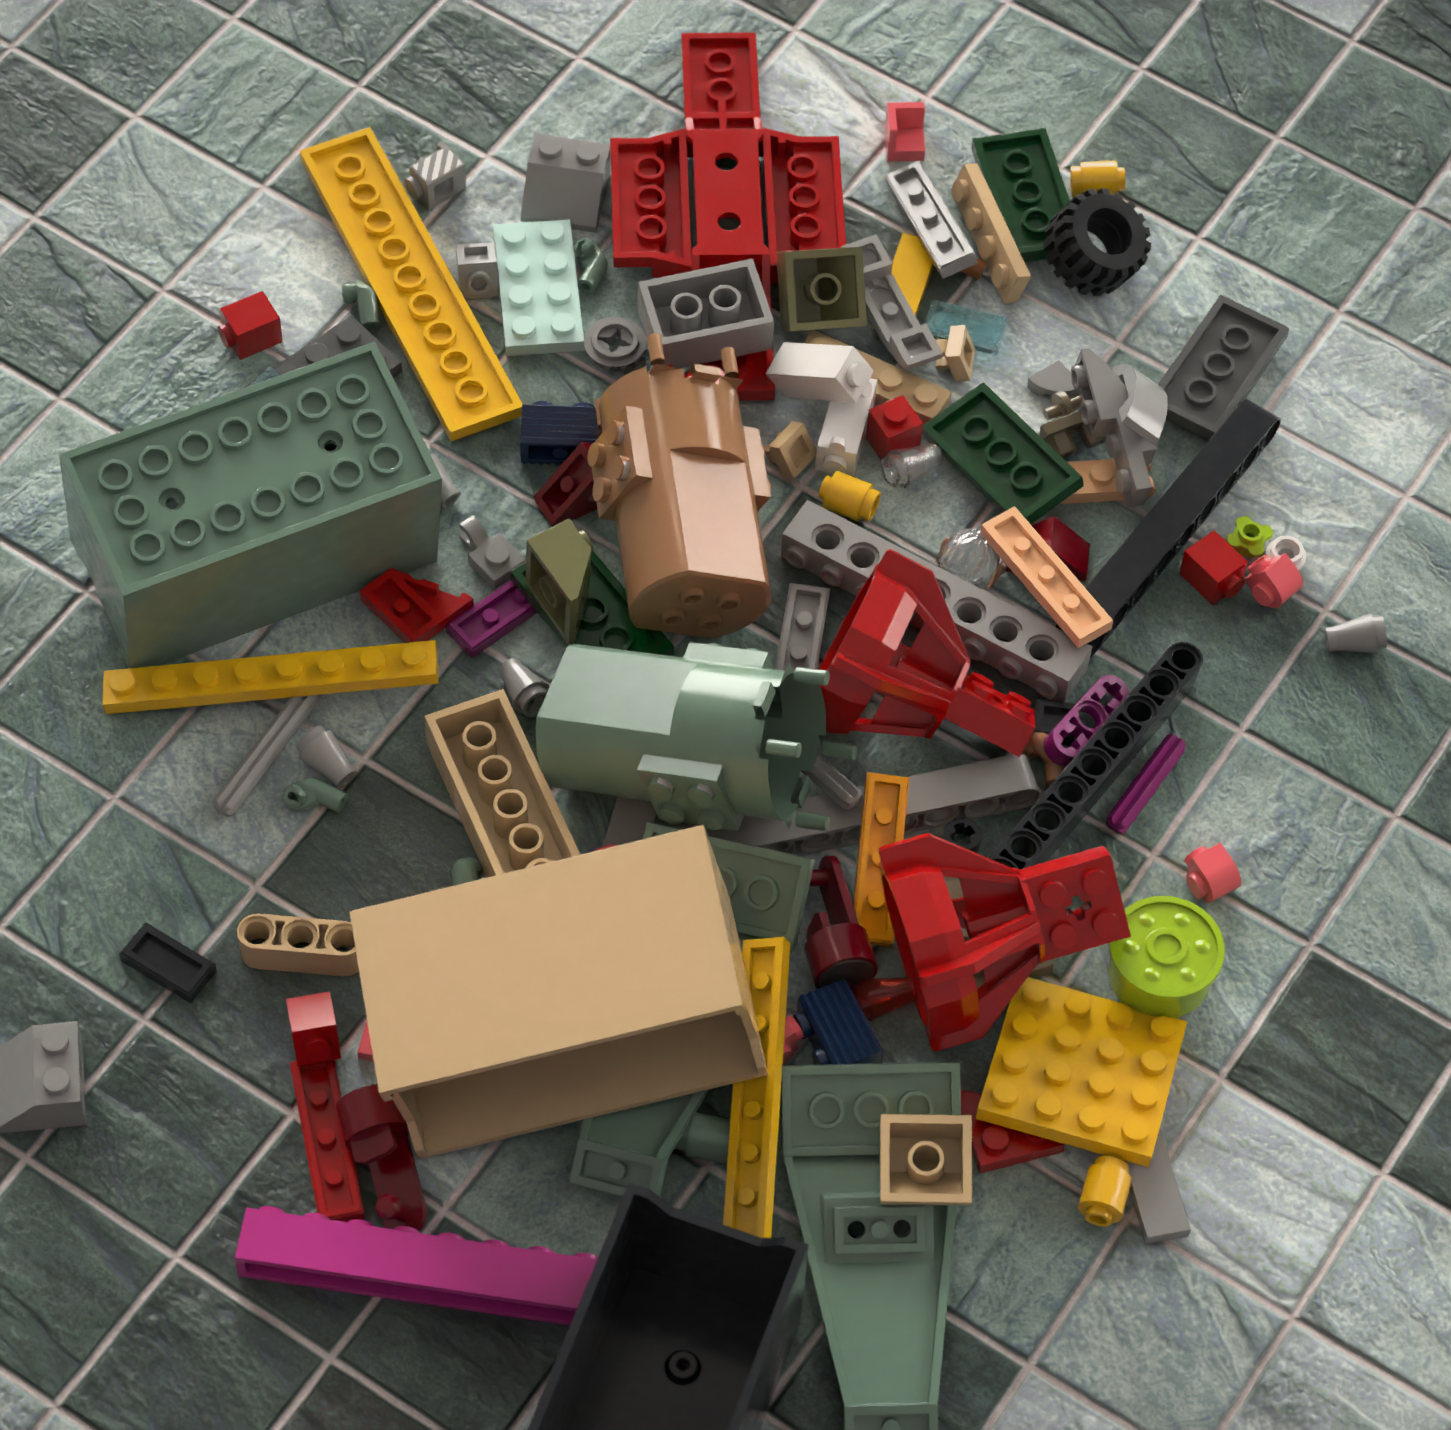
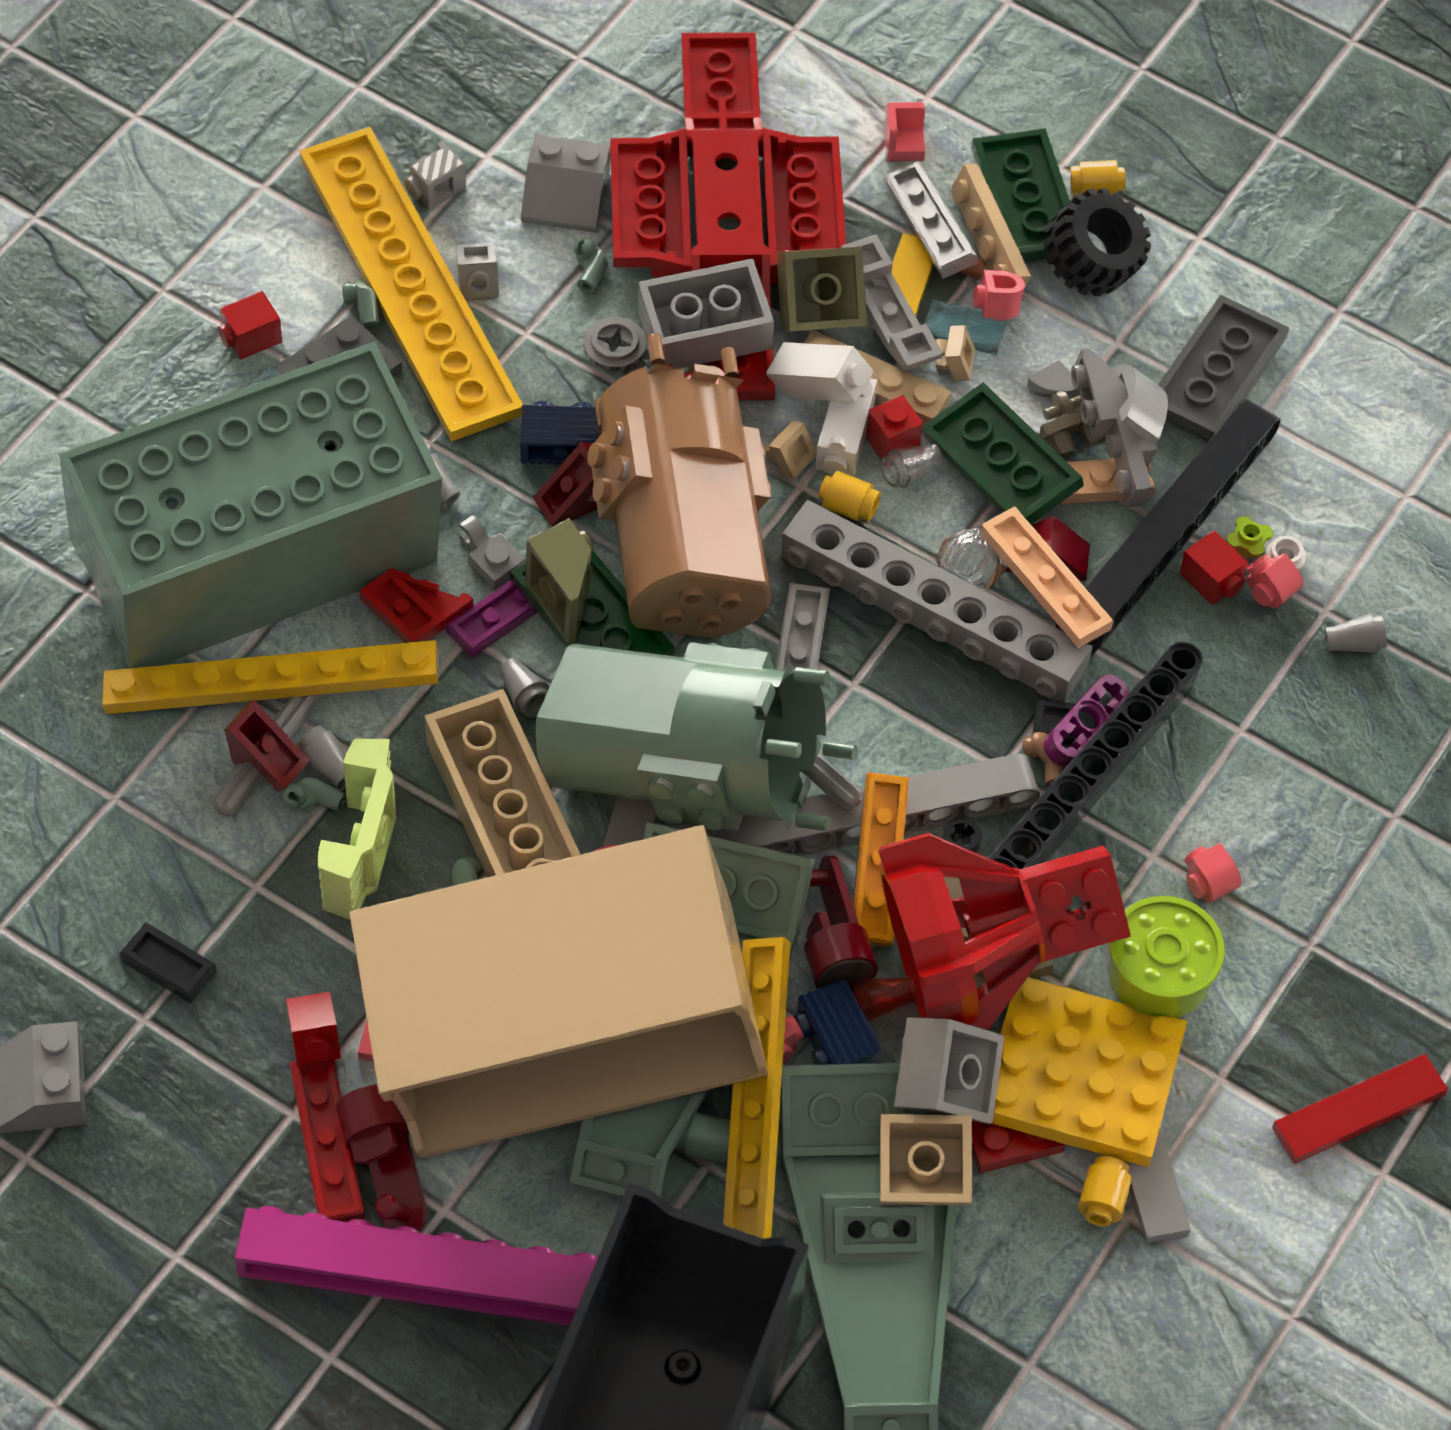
tan beam [237,914,359,976] -> none
light aqua plate [493,219,584,356] -> none
red plate [819,549,1036,757] -> none
magenta axle [1106,734,1186,834] -> none
none -> dark red slope [224,699,310,791]
none -> yellowish green plate [318,738,397,920]
none -> light grey slope [894,1017,1005,1124]
none -> coral plate [973,270,1025,321]
none -> red tile [1272,1054,1448,1164]

